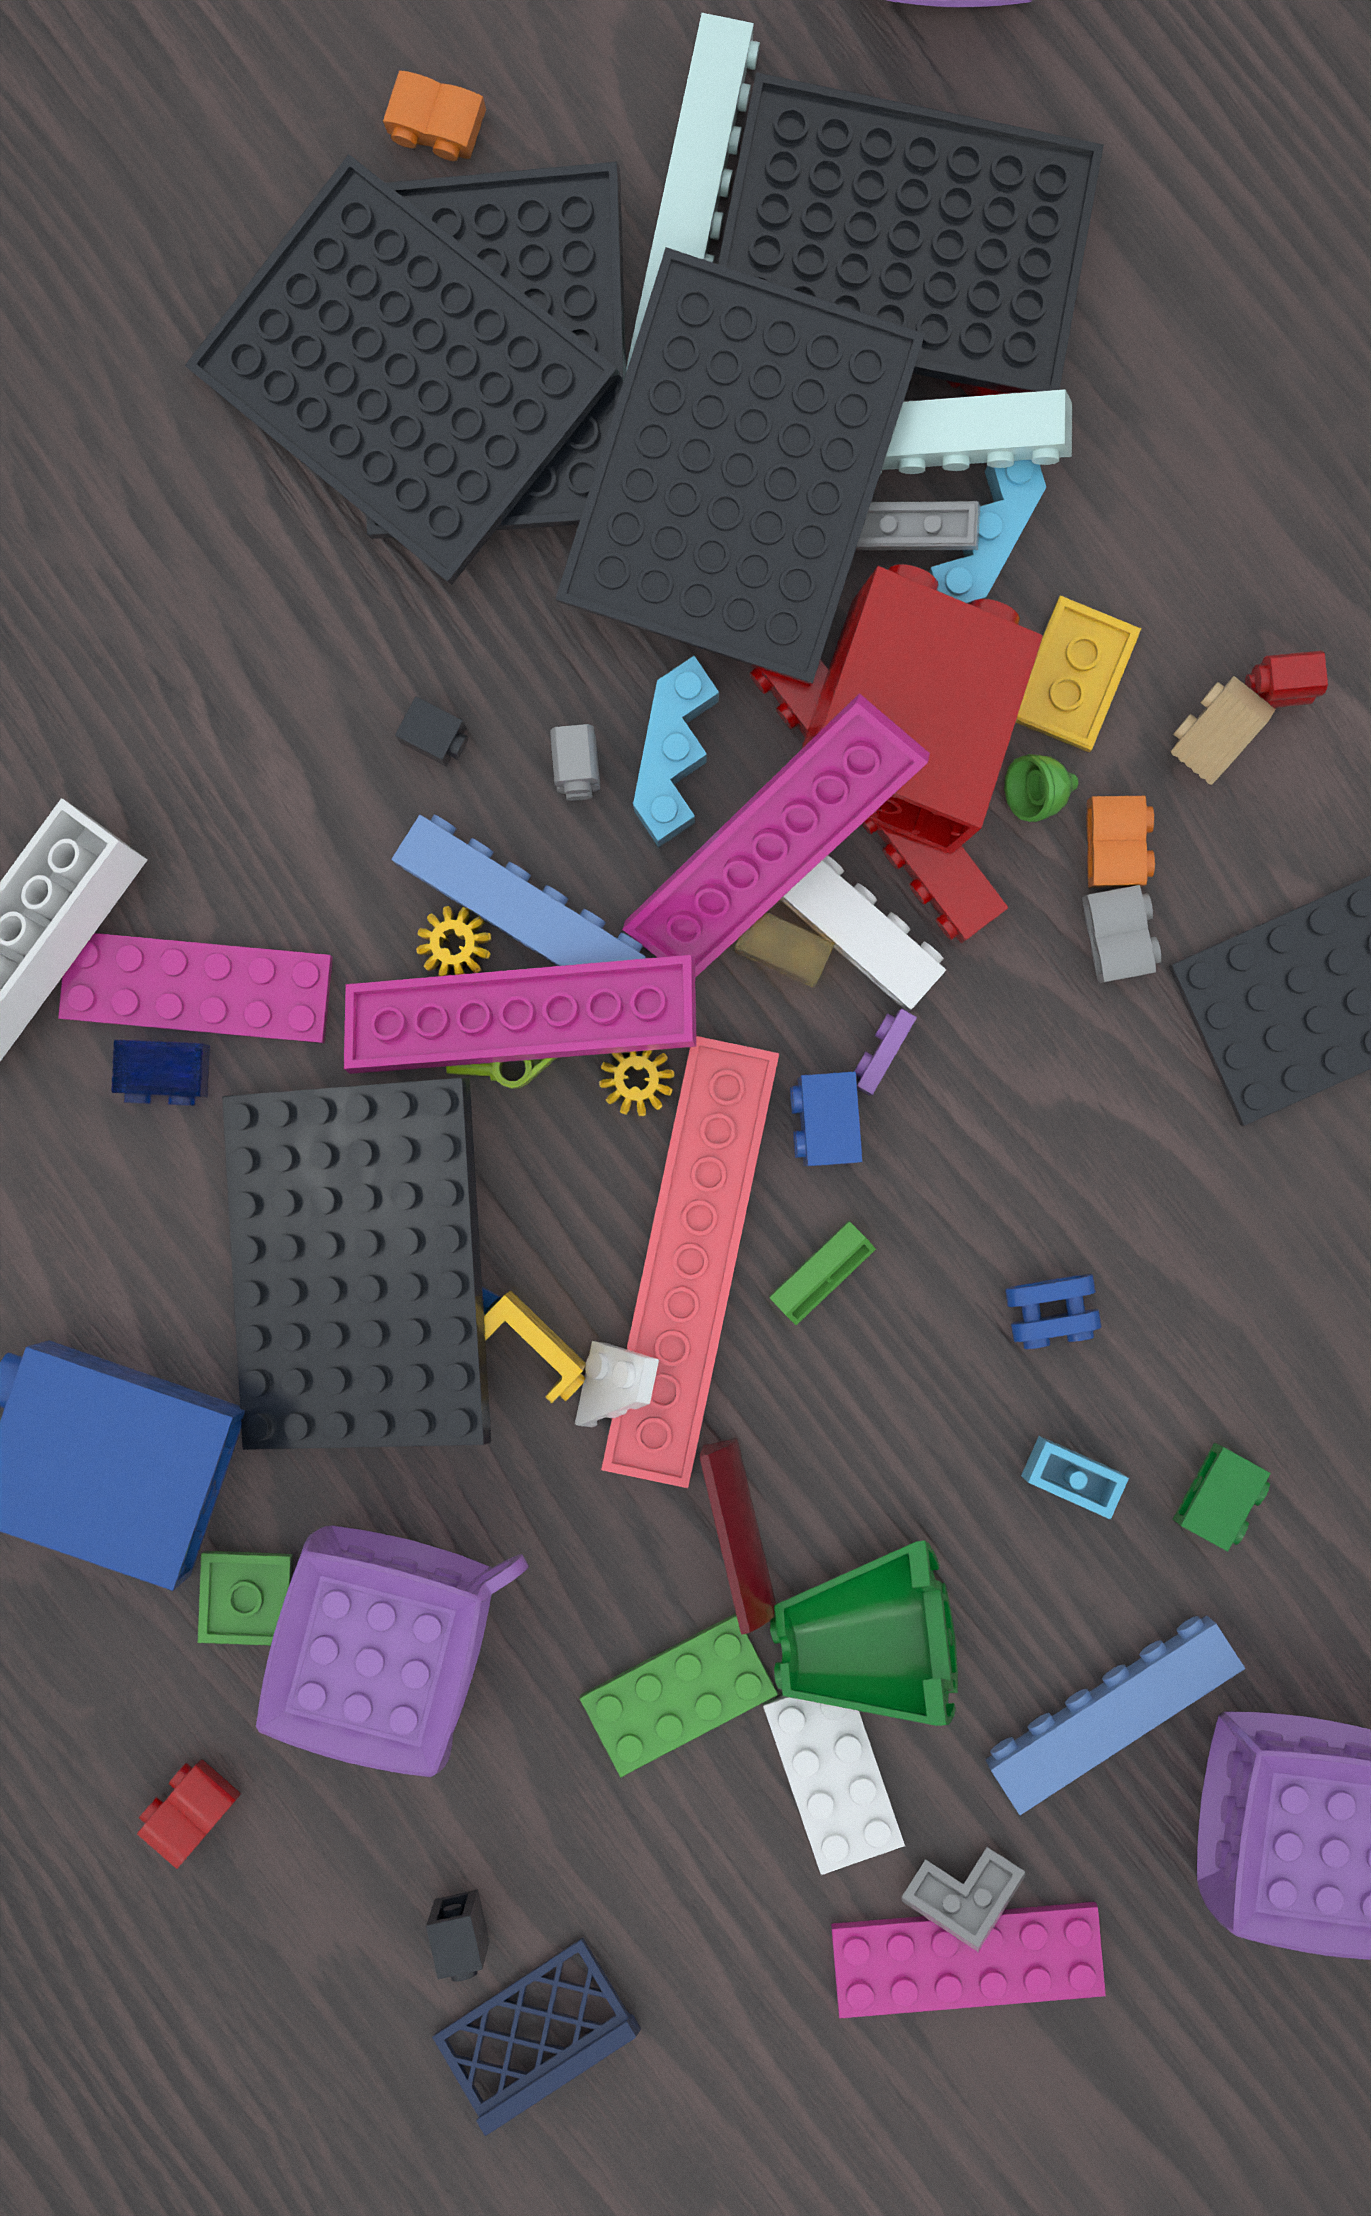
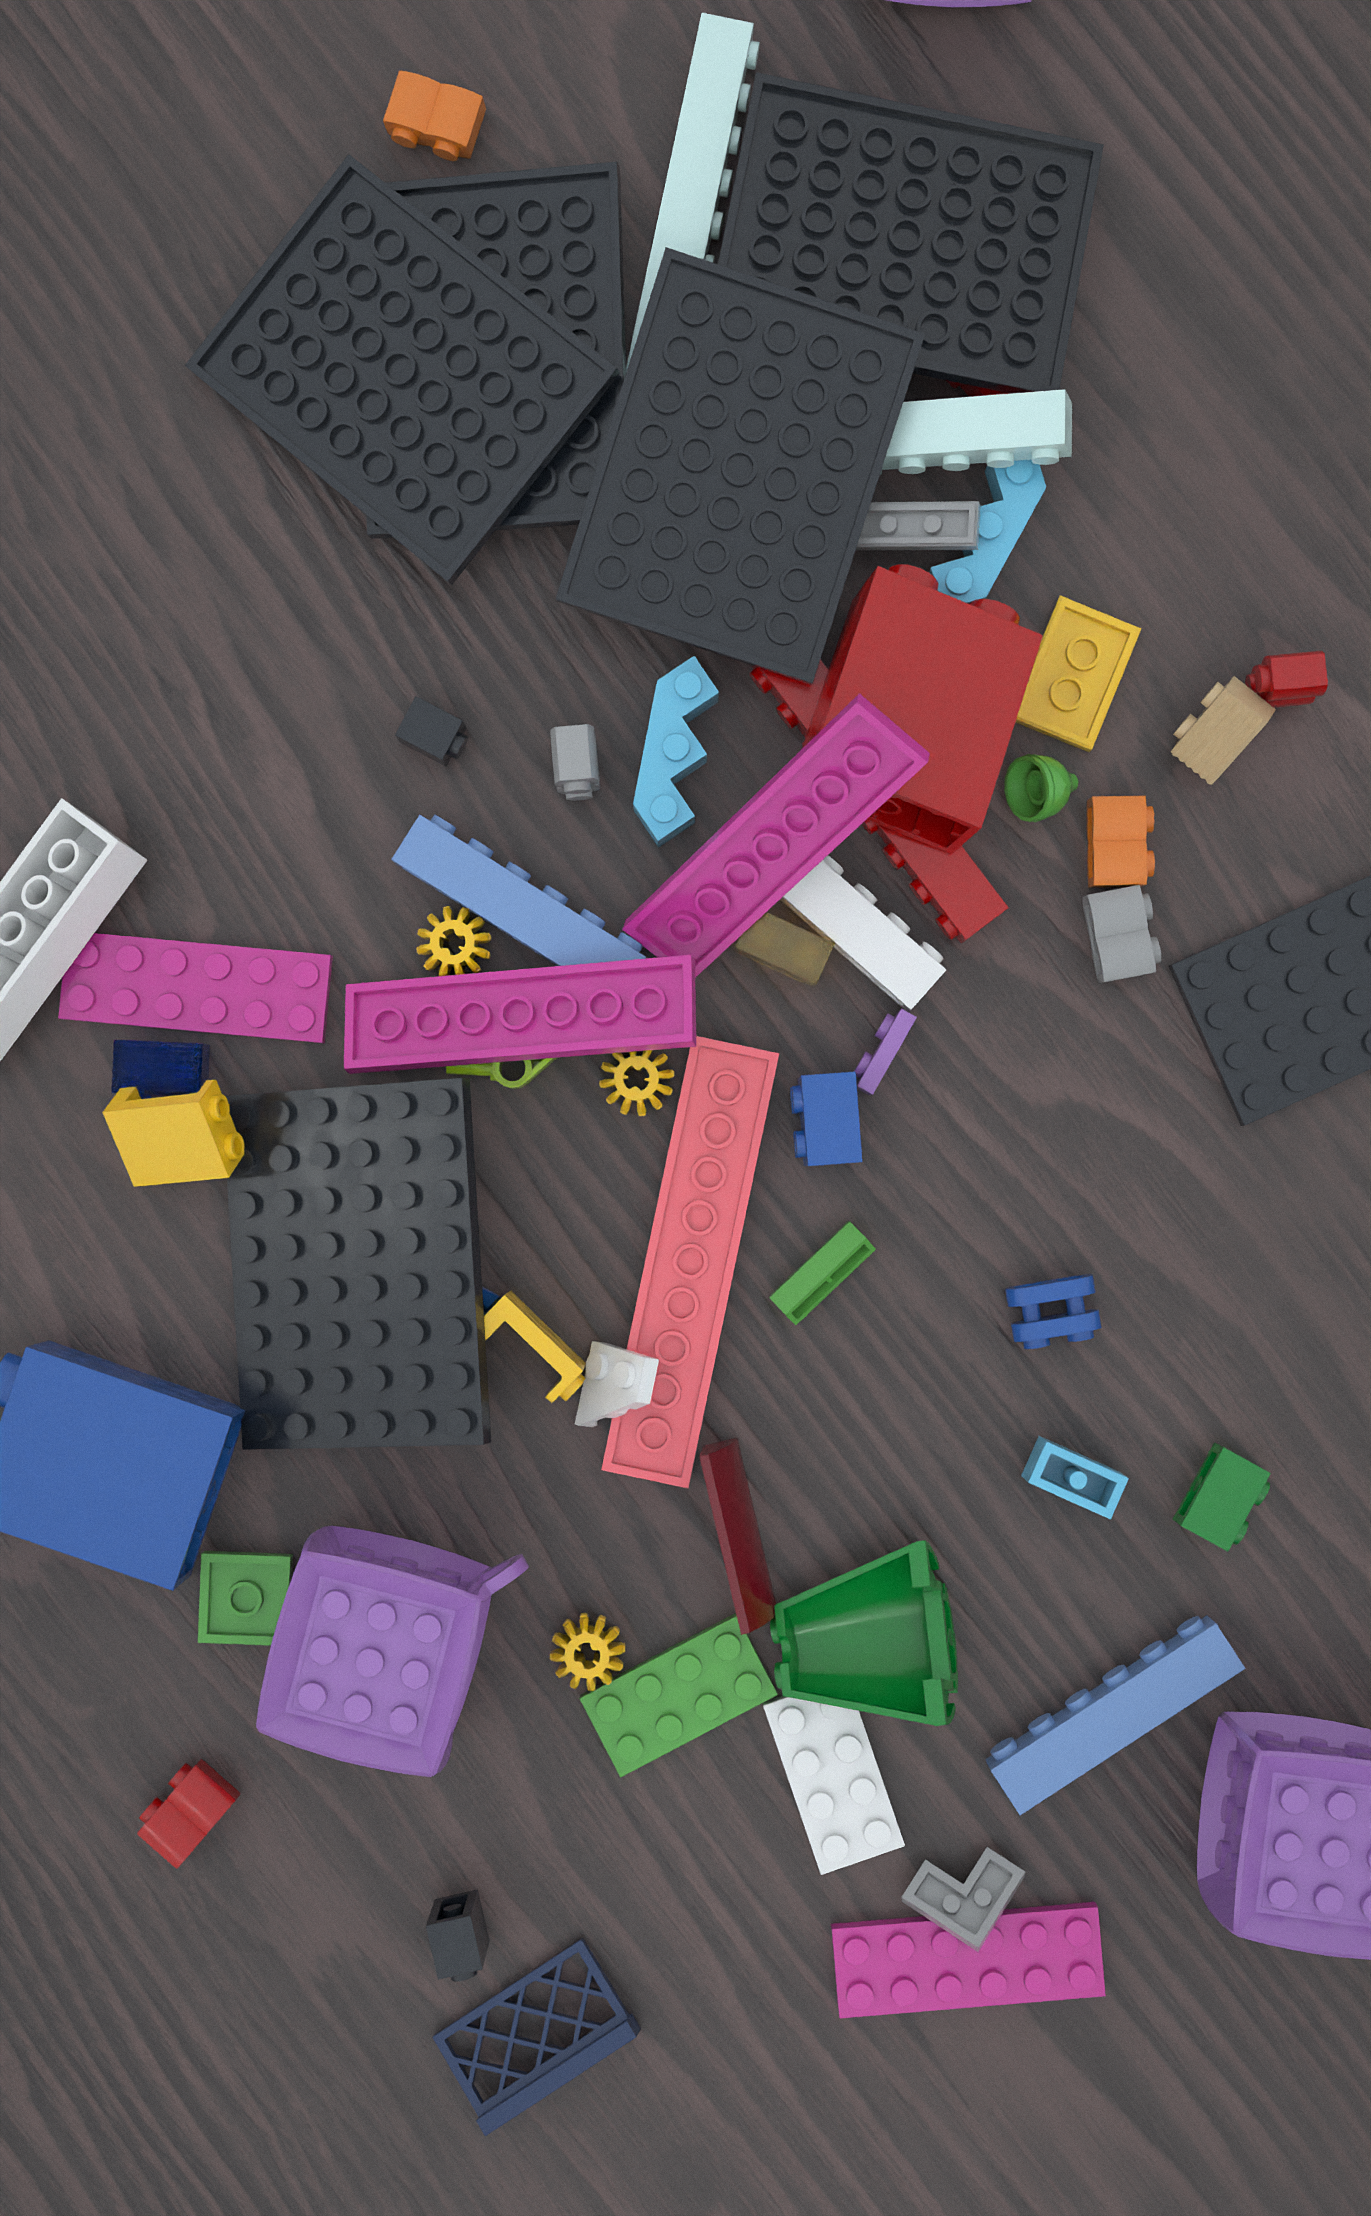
none -> yellow panel [102,1079,244,1187]
none -> yellow gear [550,1613,626,1691]

